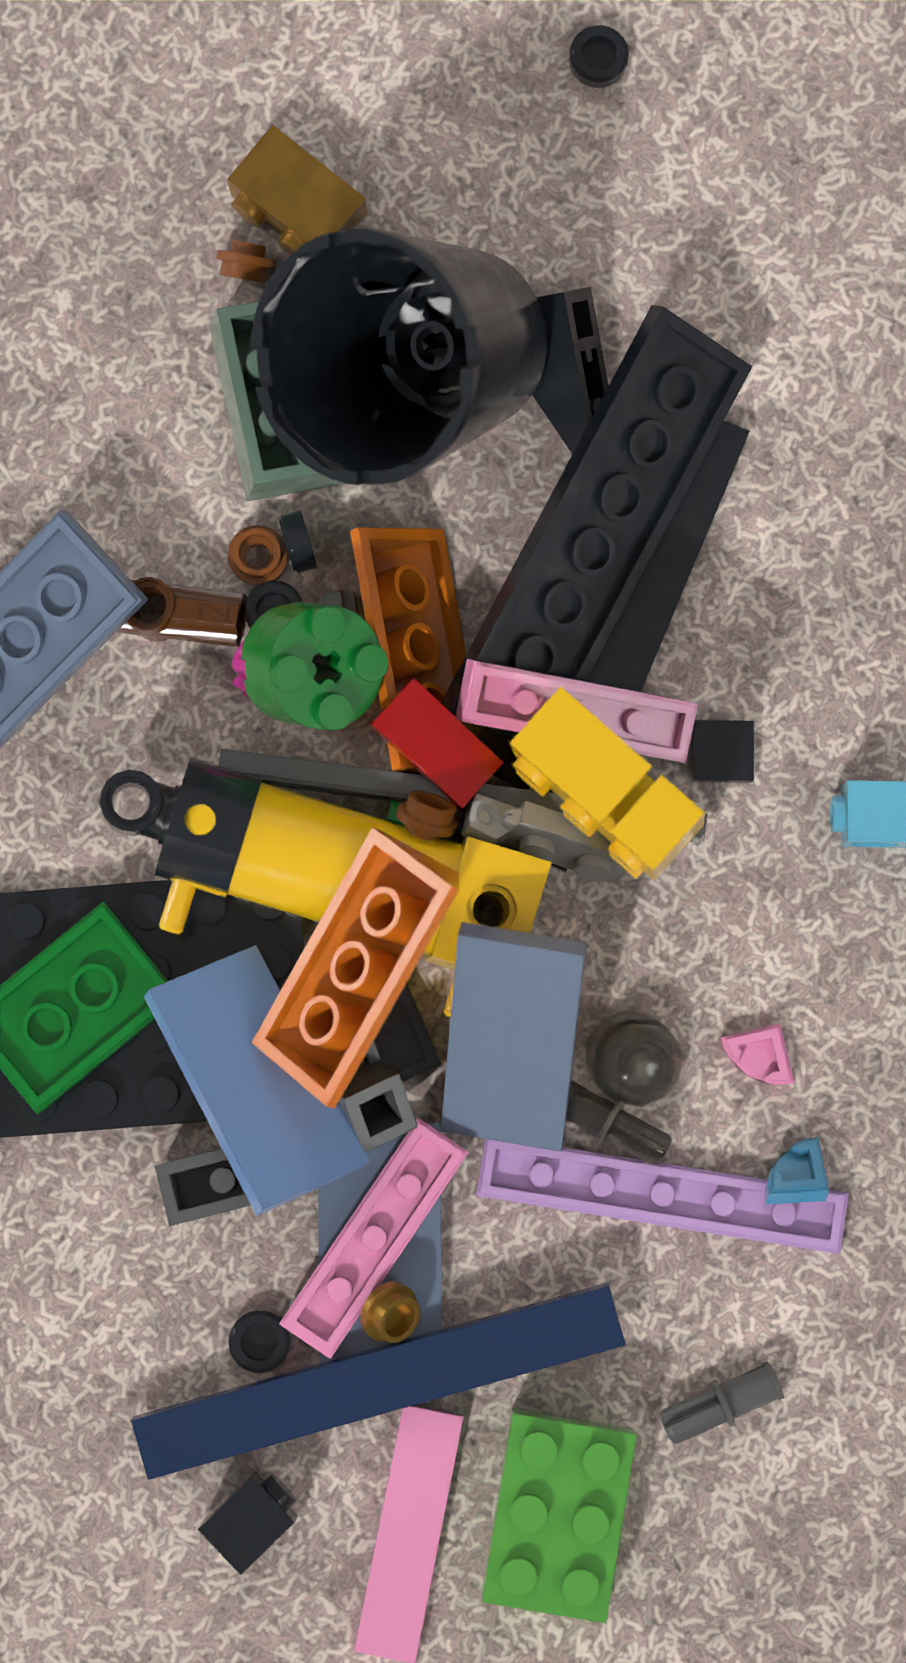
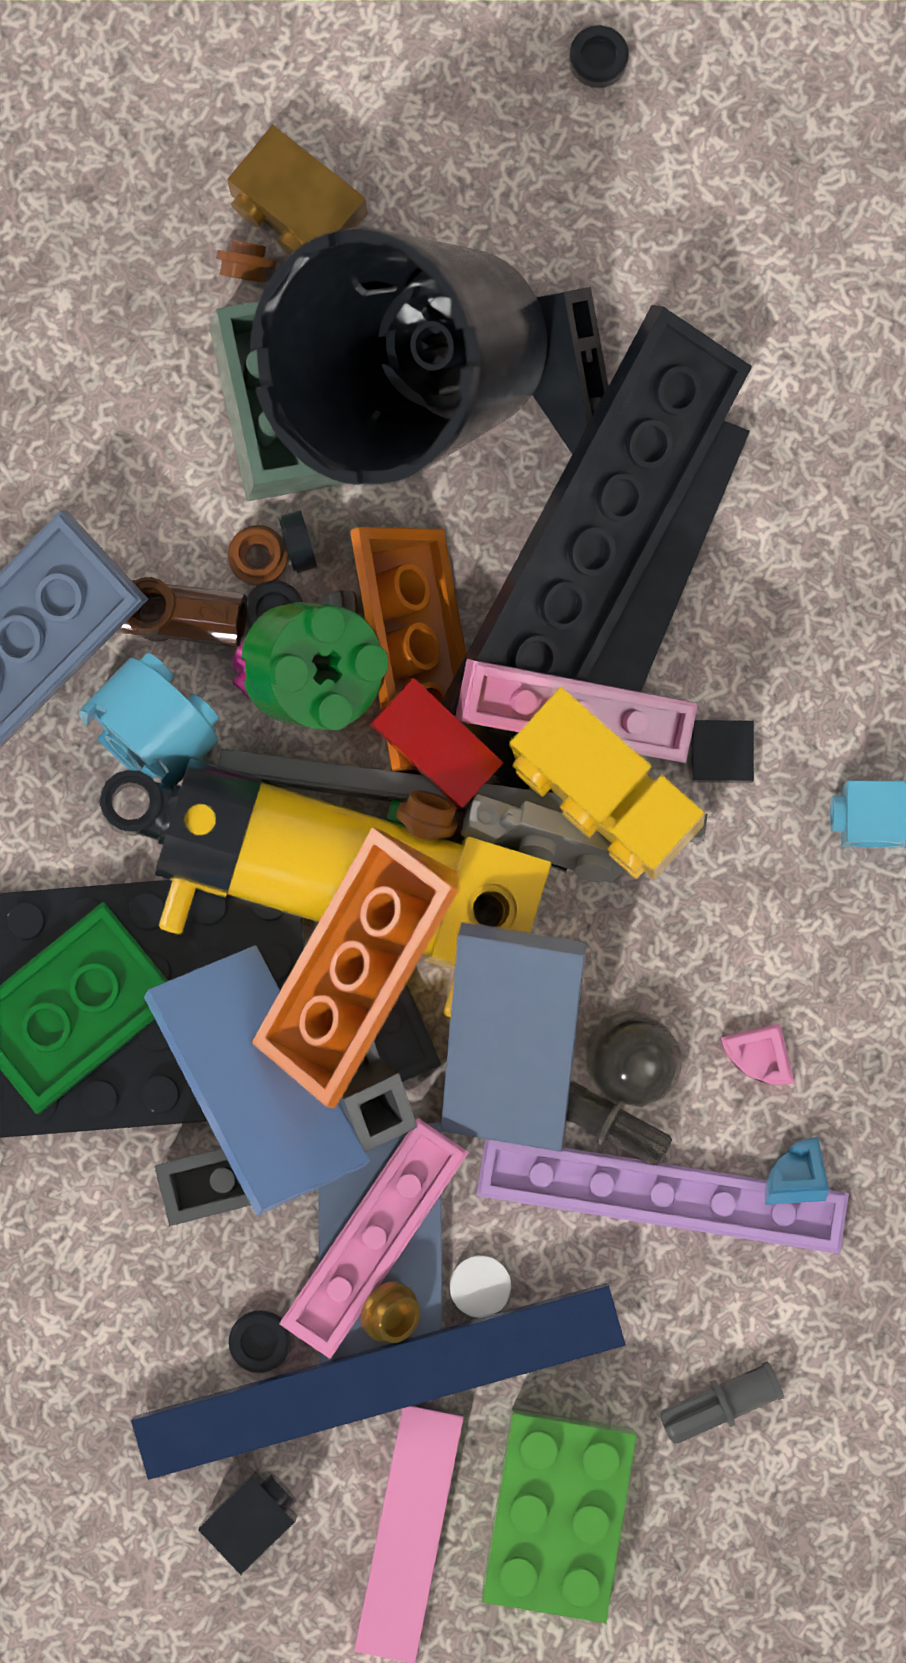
none -> medium azure brick [78,652,219,787]
none -> white tile [450,1255,511,1318]

